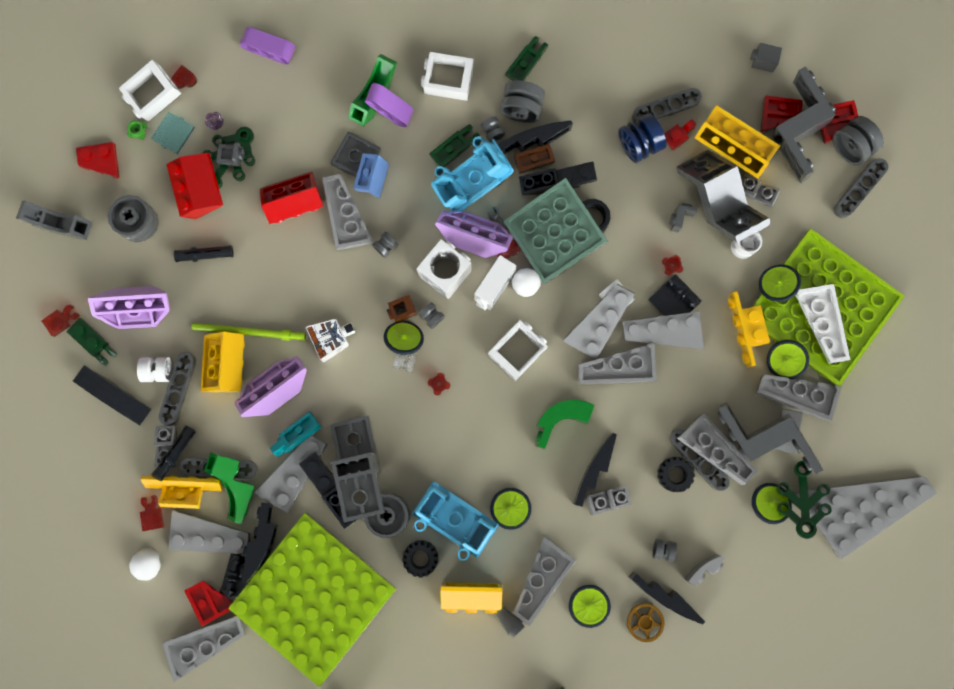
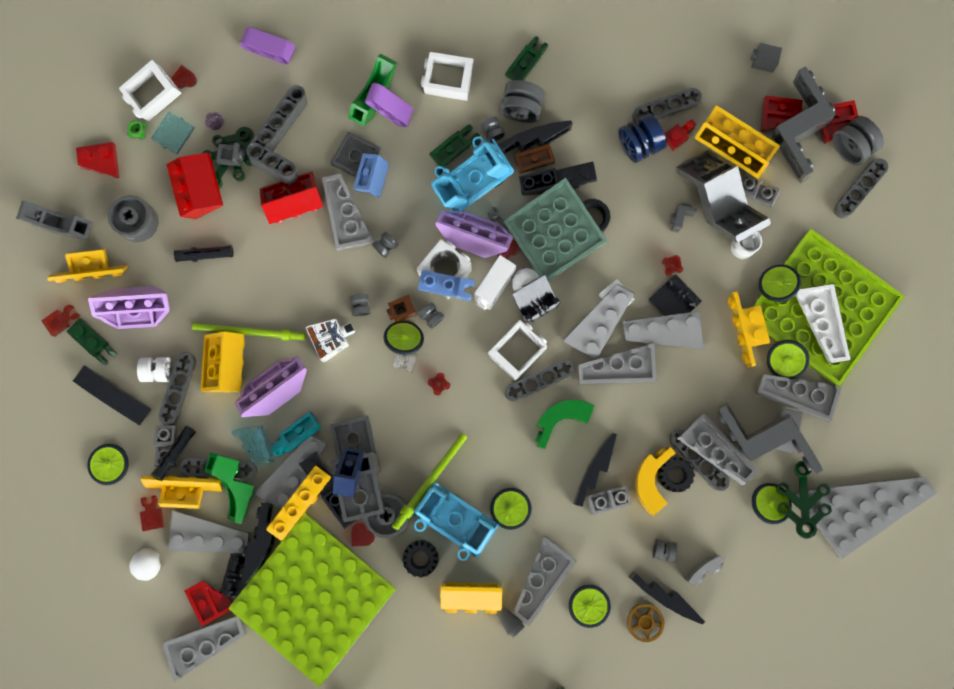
none -> yellow bracket [47,248,129,283]
none -> lime wheel [87,444,129,485]
none -> clear light blue wing [231,425,275,466]
none -> dark grey beam [246,85,307,184]
none -> yellow bracket [266,466,331,540]
none -> dark blue slope [333,447,364,498]
none -> dark grey wheel [350,294,371,317]
none -> clear red tile [351,523,375,546]
none -> lime bar [392,433,467,530]
none -> medium blue plate [418,270,475,301]
none -> dark grey beam [505,360,574,402]
none -> hinge [512,274,560,323]
none -> yellow arch [635,447,676,516]

